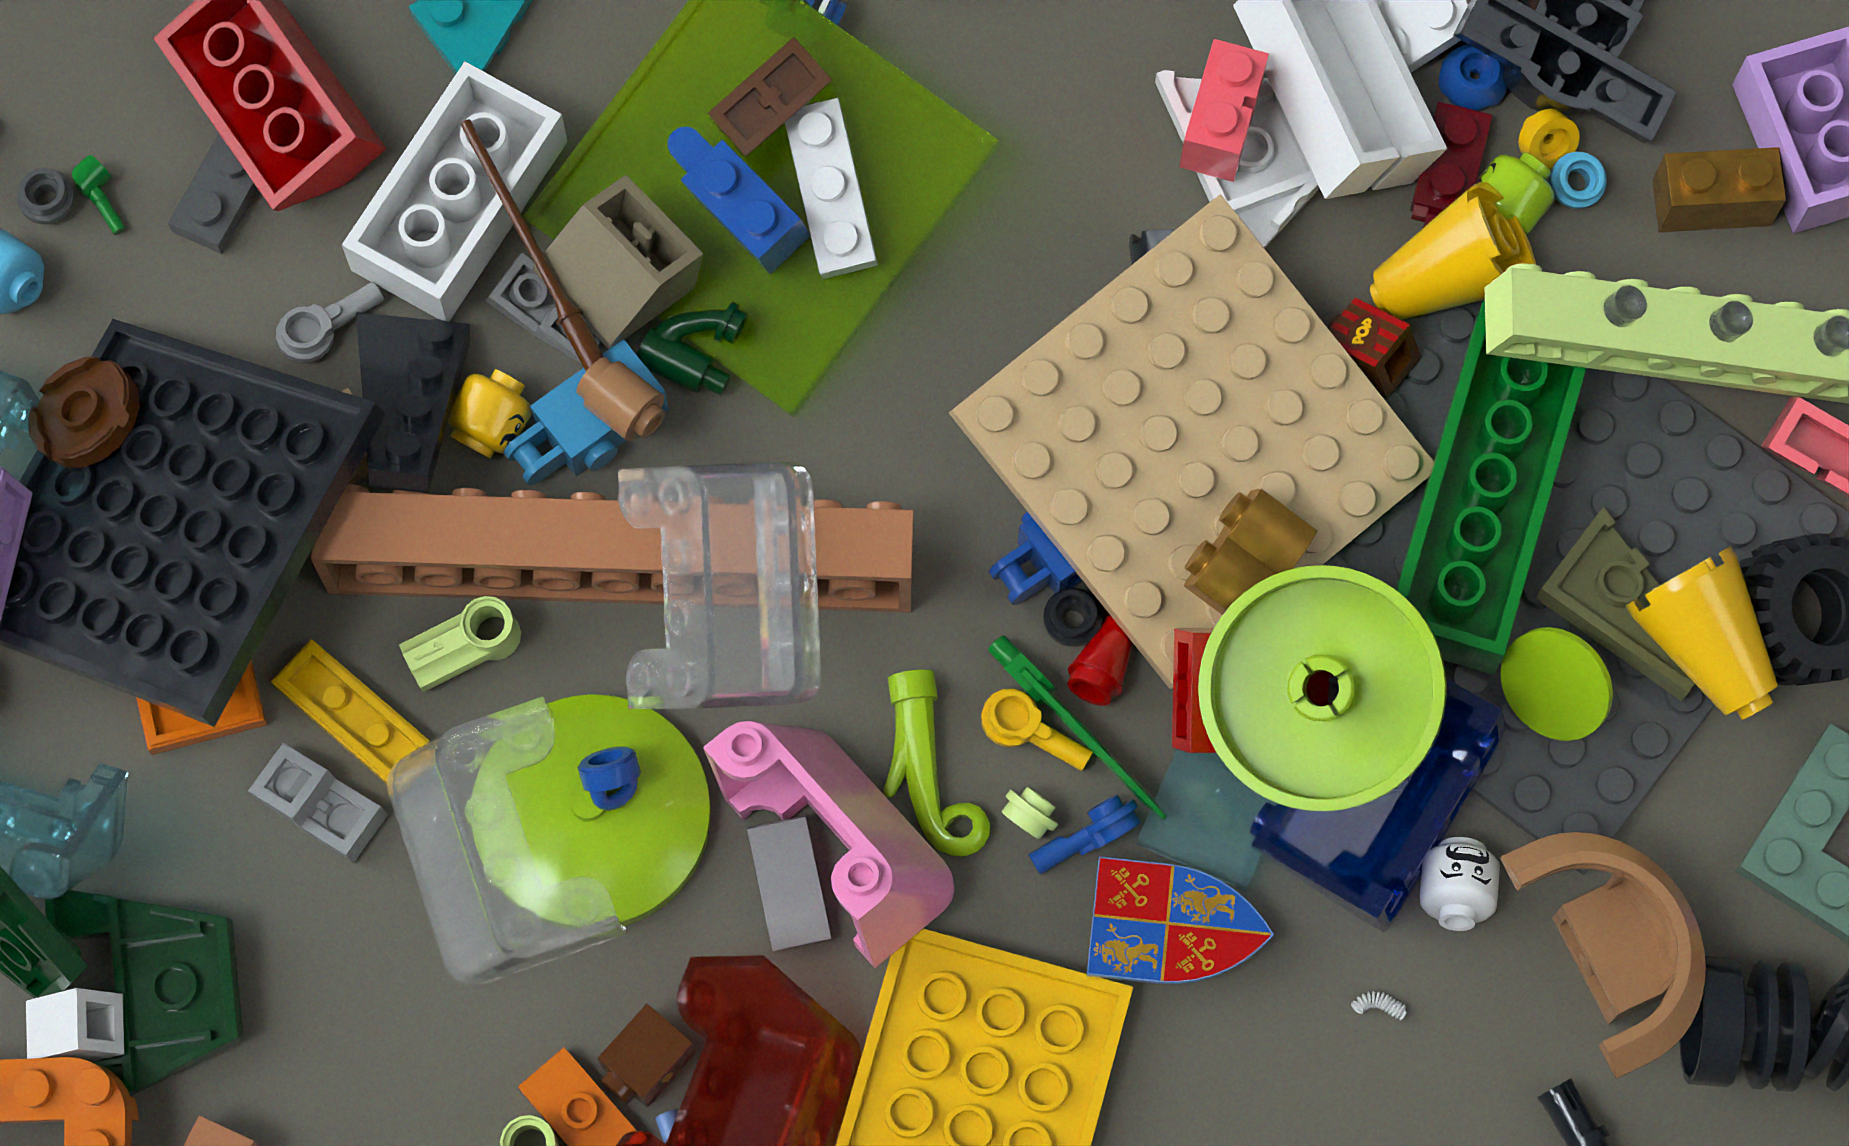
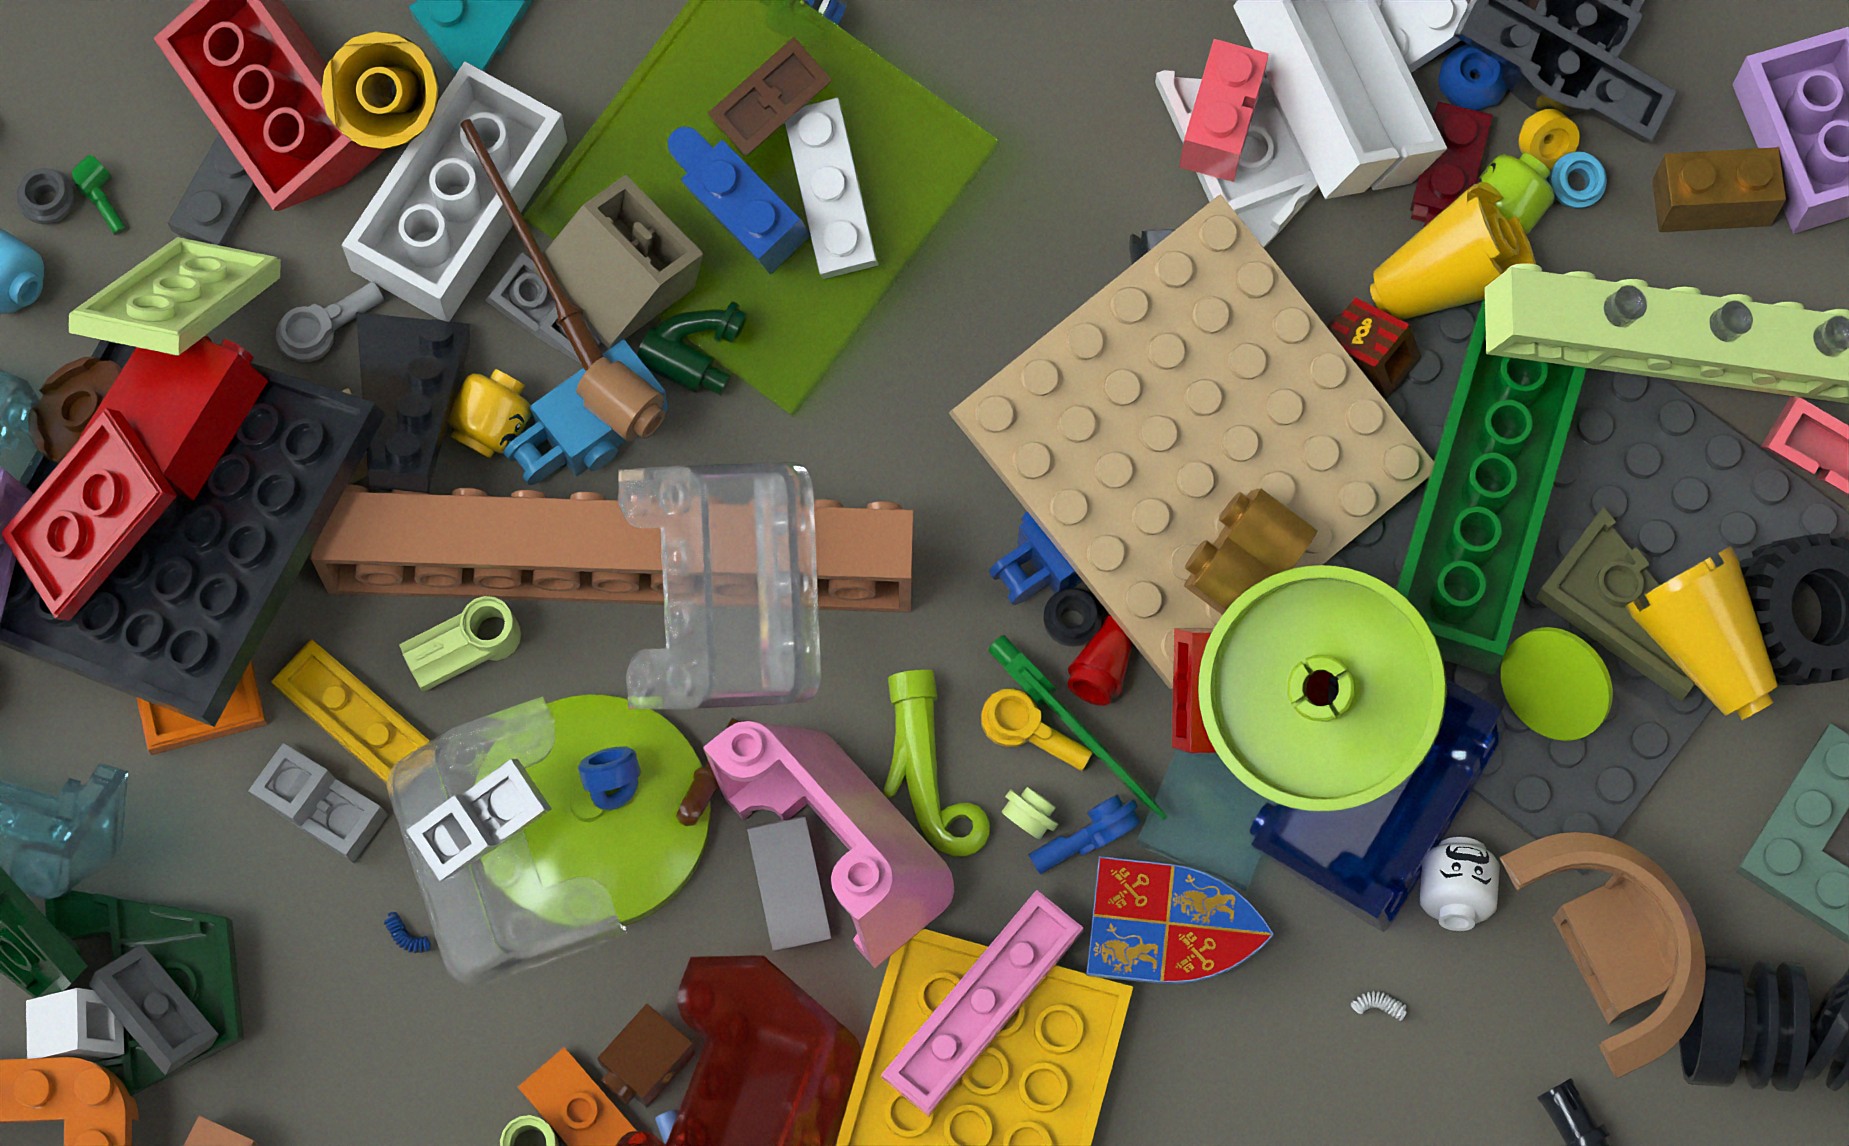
none -> red tile [1,408,177,621]
none -> yellowish green tile [69,237,281,356]
none -> red brick [79,335,268,501]
none -> dark grey plate [89,944,219,1076]
none -> yellow cone [321,32,439,149]
none -> blue leg [384,912,431,953]
none -> slope [406,759,551,881]
none -> reddish brown piece [676,718,741,826]
none -> bright pink tile [881,890,1083,1117]

